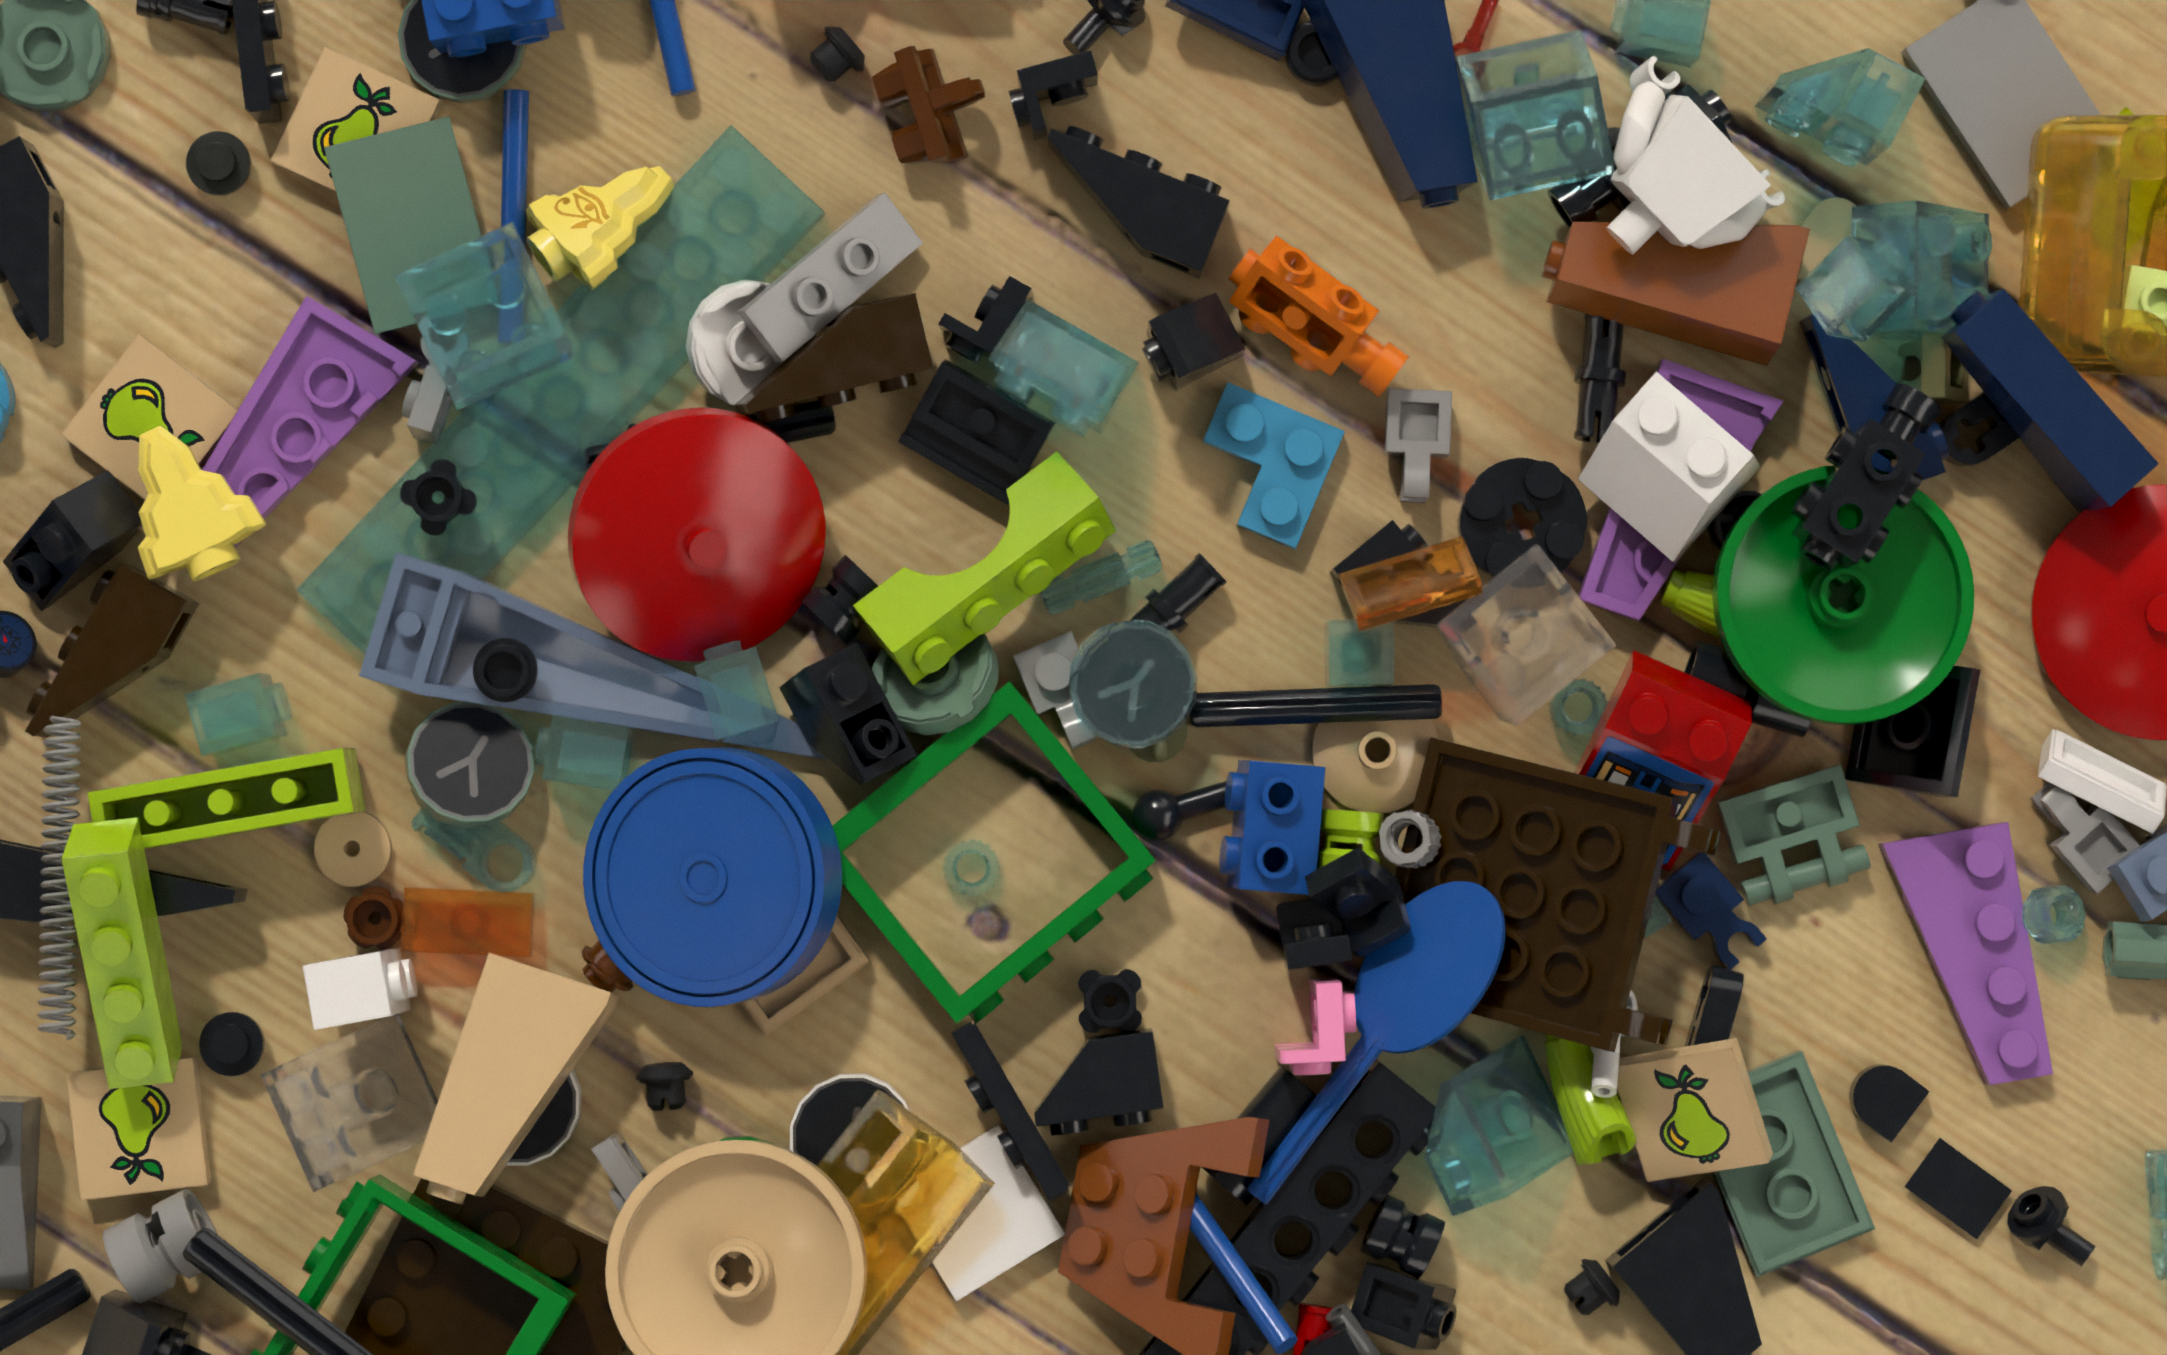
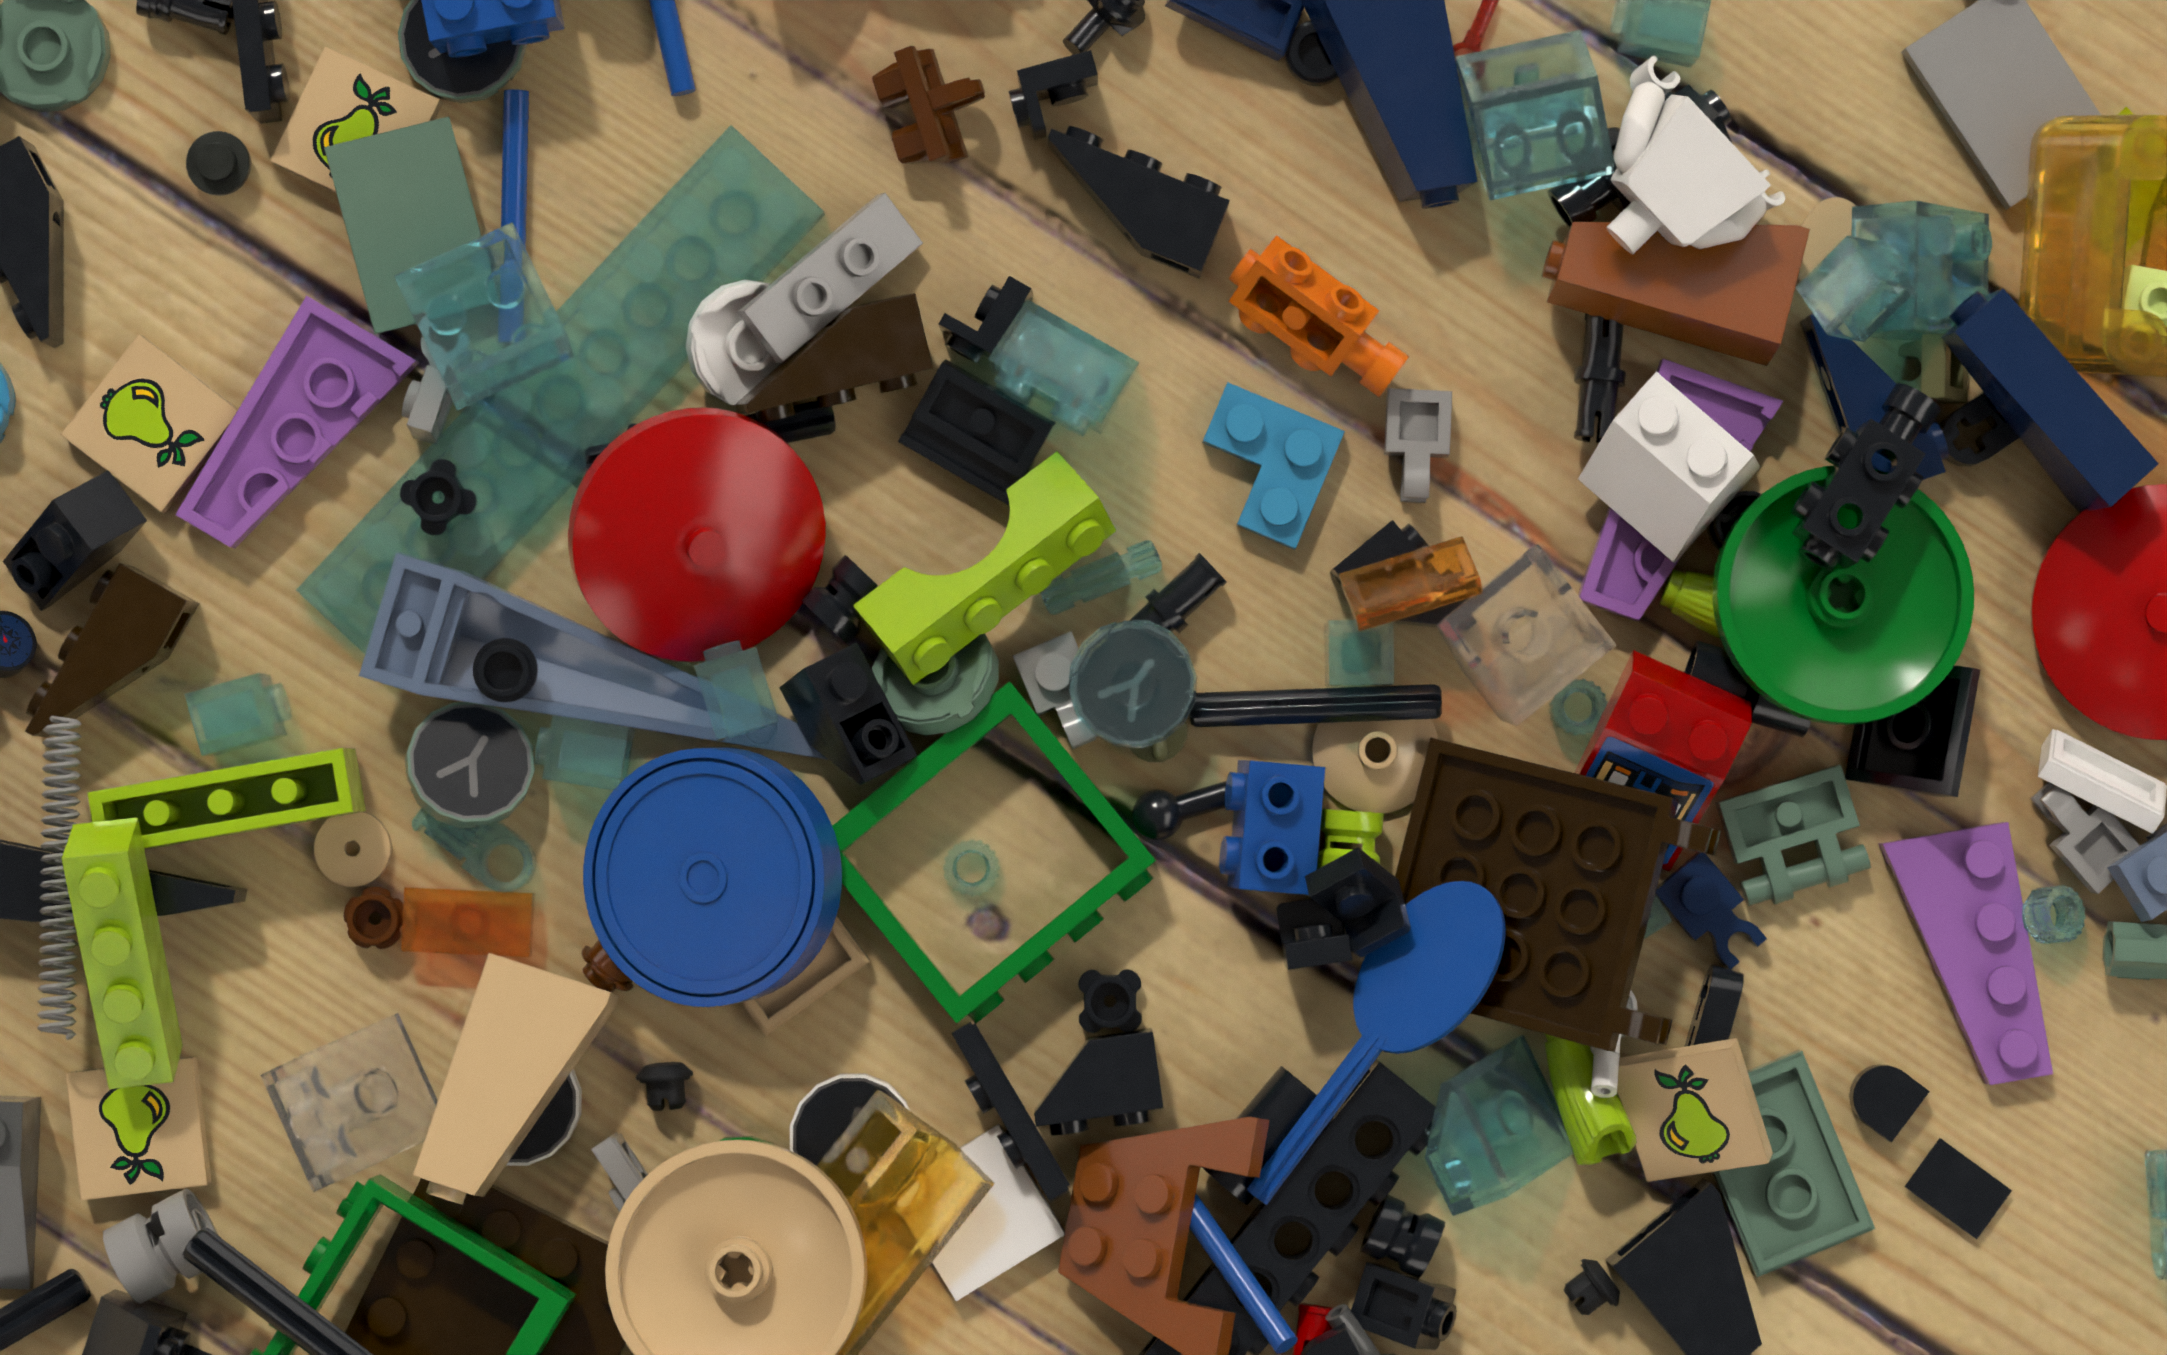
light yellow rock [137,426,267,581] -> none
black plate [199,1012,265,1076] -> none
white brick [303,947,418,1030] -> none
light yellow rock [525,166,675,290] -> none
black piece [810,26,865,82] -> none
black slope [1142,293,1246,390] -> none
bright pink bracket [1274,977,1356,1075] -> none
light grey axle [1378,810,1442,869] -> none
black plate [1457,458,1587,586] -> none
clear light blue slope [1755,48,1926,167] -> none
black plate [2007,1186,2096,1267] -> none

